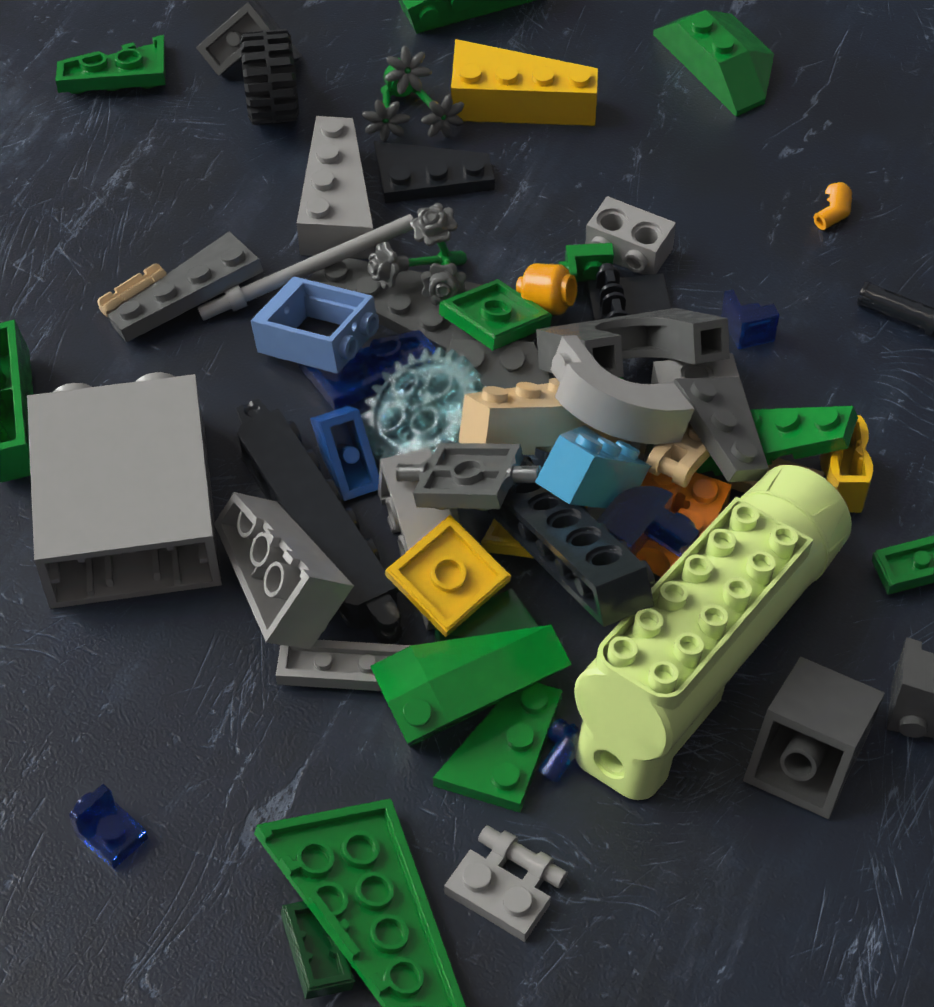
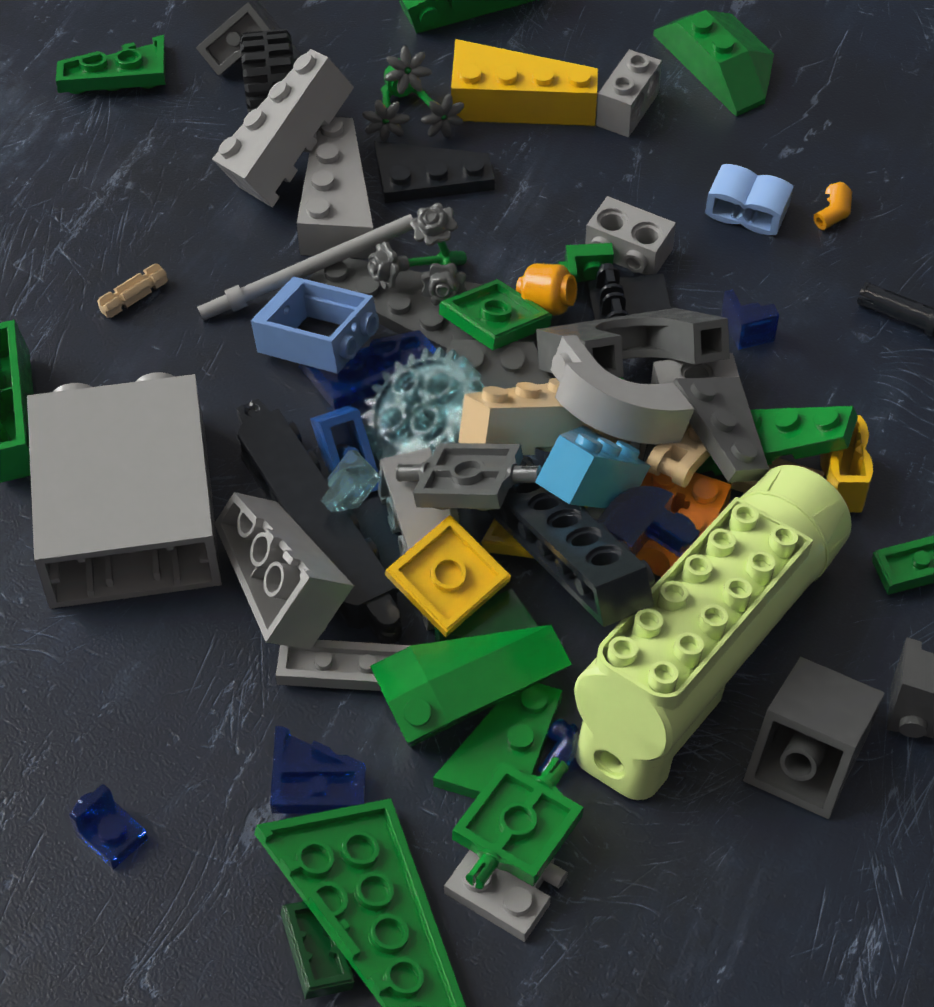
dark grey wing [108,231,264,343] -> none
none -> light grey wedge [212,49,354,208]
none -> clear blue wing [270,726,366,814]
none -> clear light blue bracket [320,450,382,512]
none -> green plate [452,757,584,889]
none -> light grey brick [596,49,662,137]
none -> light blue brick [705,164,794,235]

